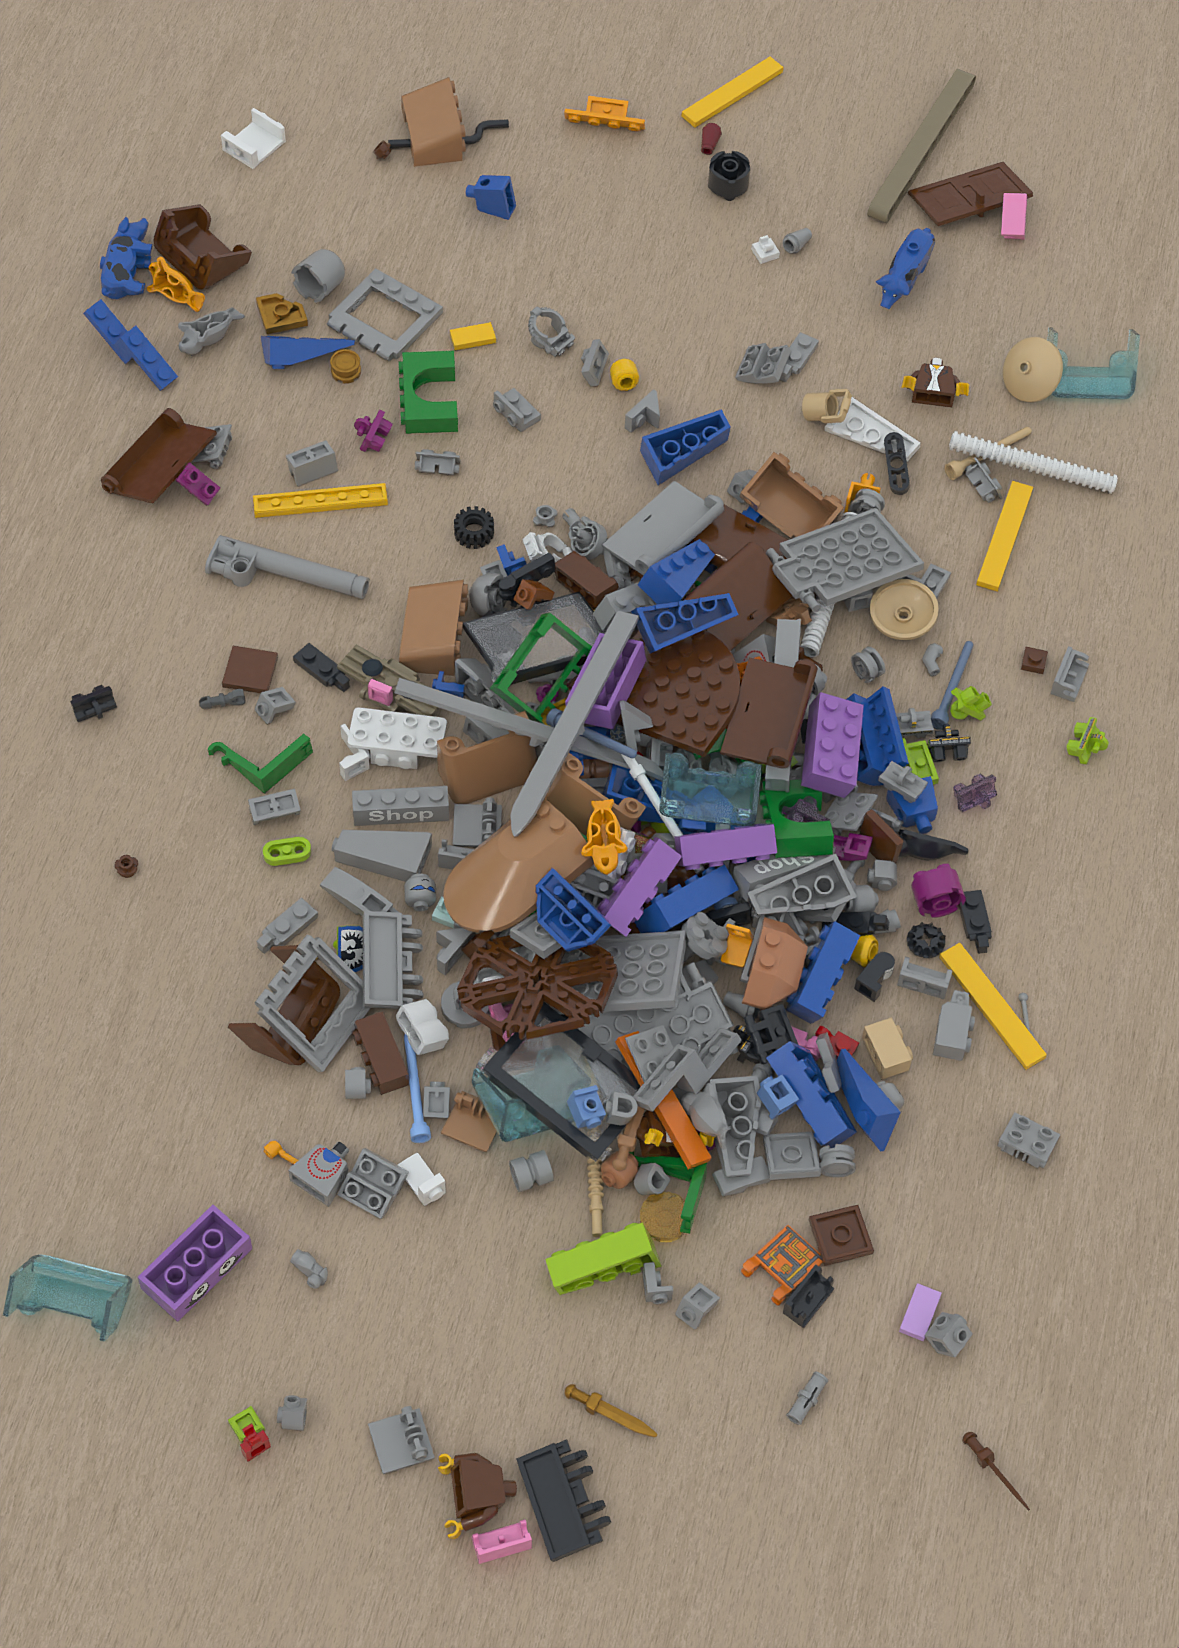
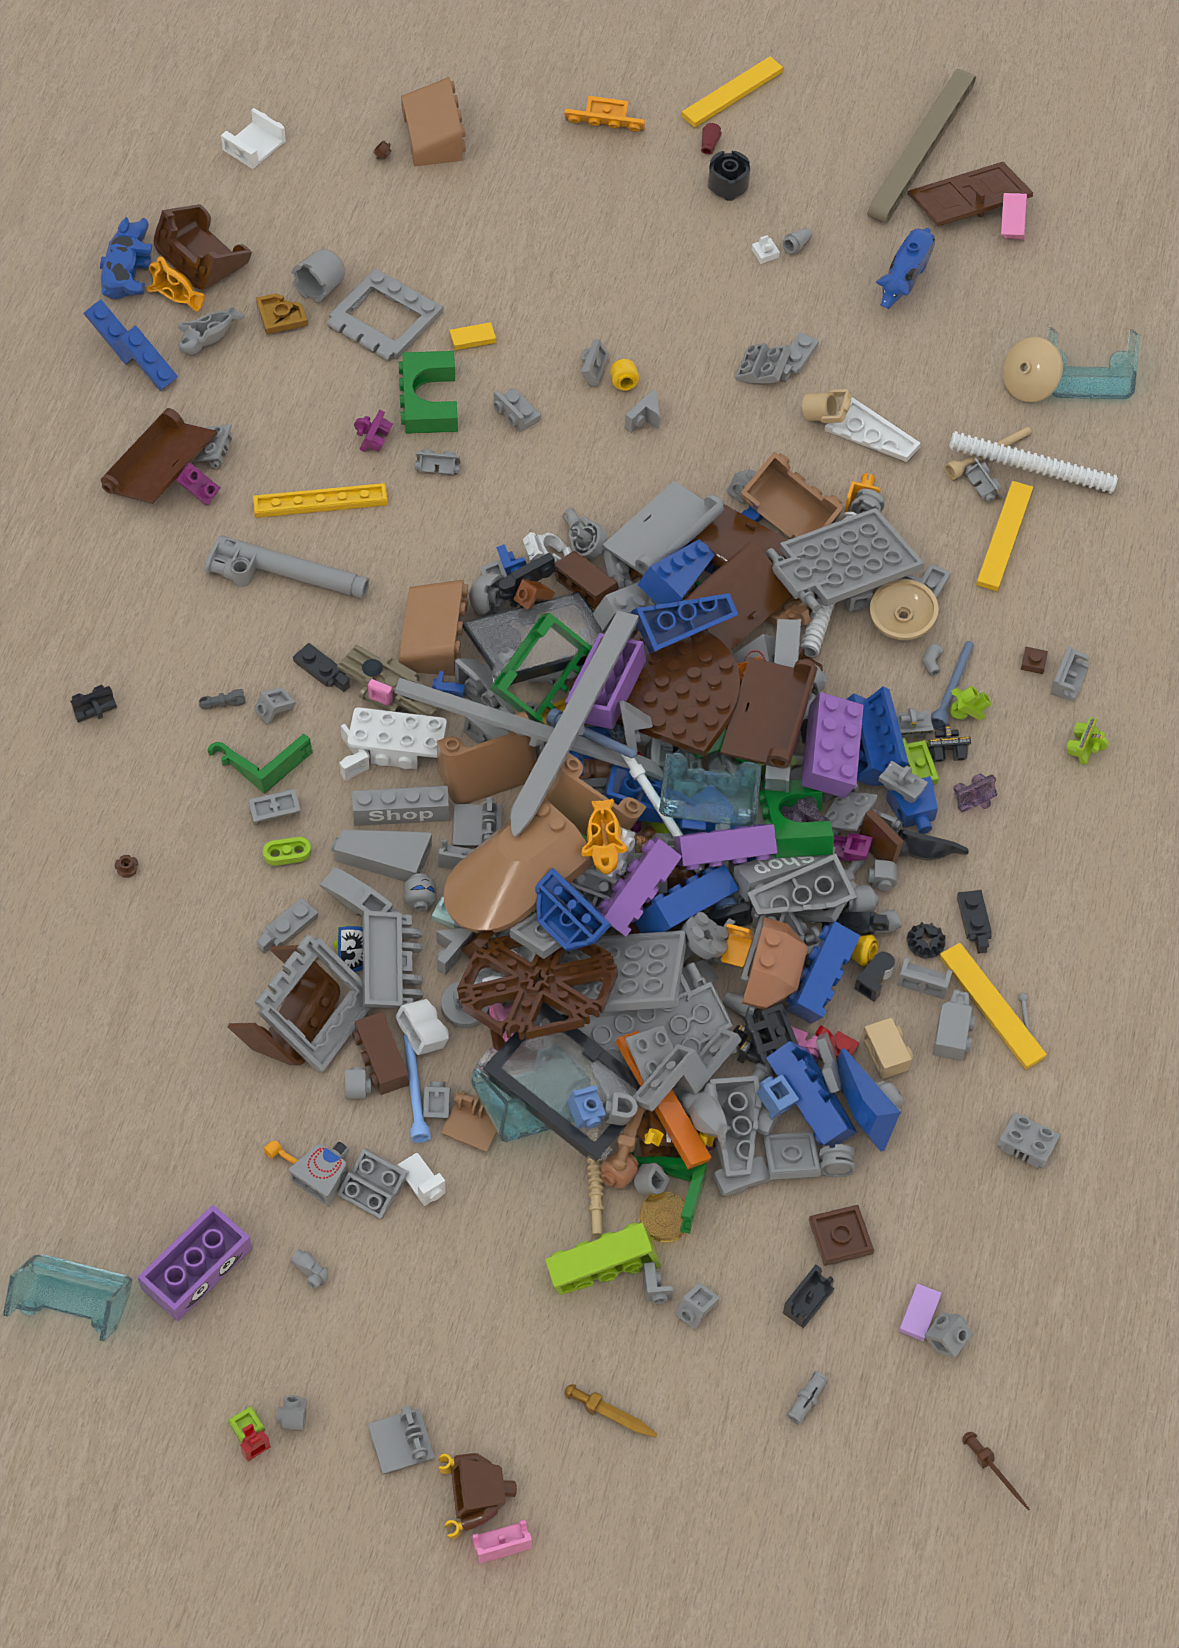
reddish brown tile [222,645,278,694] -> none
blue wedge [261,336,355,369] -> none
light grey hinge [286,440,338,486] -> none
pearl gold wheel [330,349,361,384] -> none
black piece [388,119,509,148] -> none
black tyre [454,506,494,549] -> none
blue torso [466,175,516,220] -> none
light grey wheel [509,1150,554,1192] -> none
black hinge [516,1439,611,1562] -> none
light grey piece [528,306,575,357] -> none
light grey plate [533,505,557,527] -> none
magenta plate [536,684,559,704] -> none
blue wedge [640,409,731,486] -> none
flag [741,1225,823,1306] -> none
light grey wheel [851,646,885,683] -> none
black beam [884,432,910,495] -> none
reddish brown torso [901,358,969,408] -> none
magenta brick [911,864,966,918] -> none

